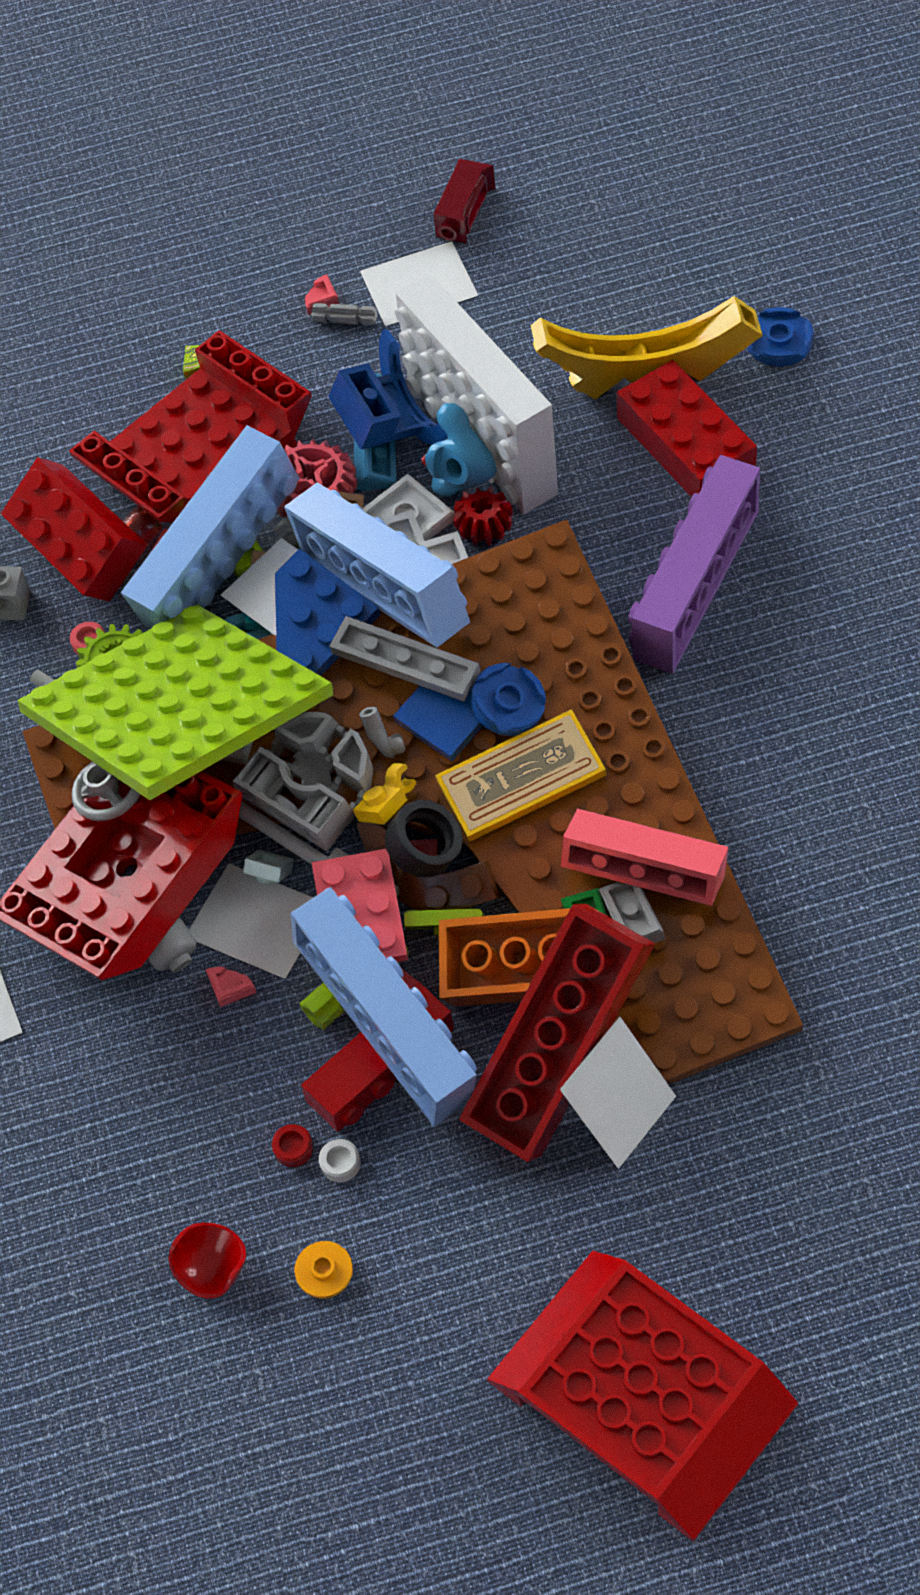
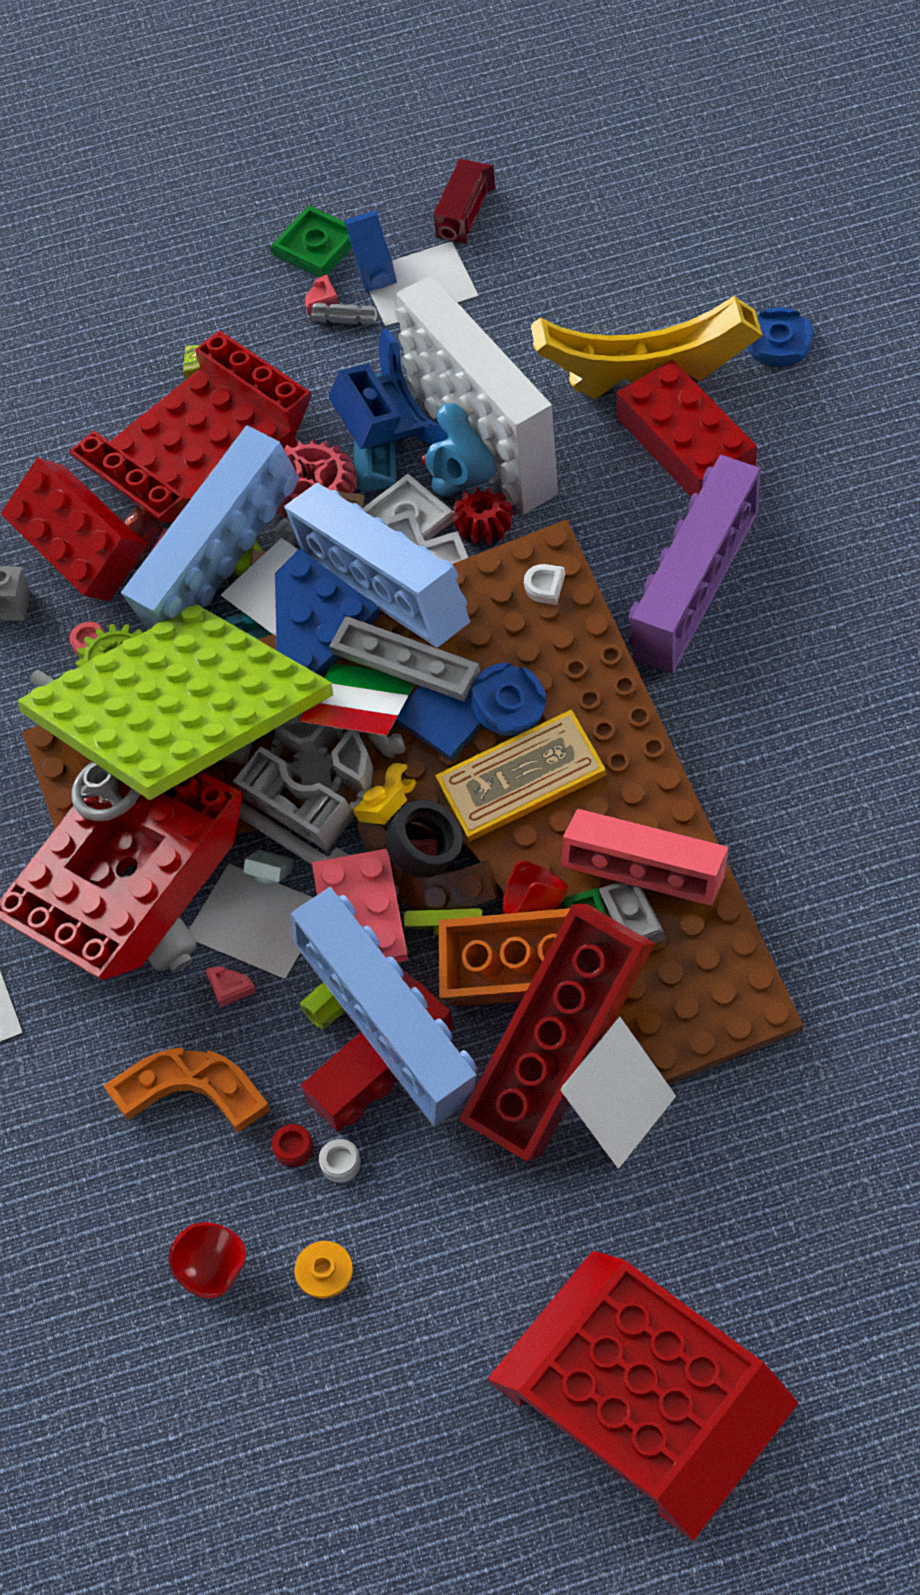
none -> orange plate [104,1048,270,1133]
none -> green tile [270,205,352,277]
none -> sticker [299,663,414,736]
none -> blue slope [344,210,397,293]
none -> red helmet [503,860,568,914]
none -> white tile [524,564,565,605]

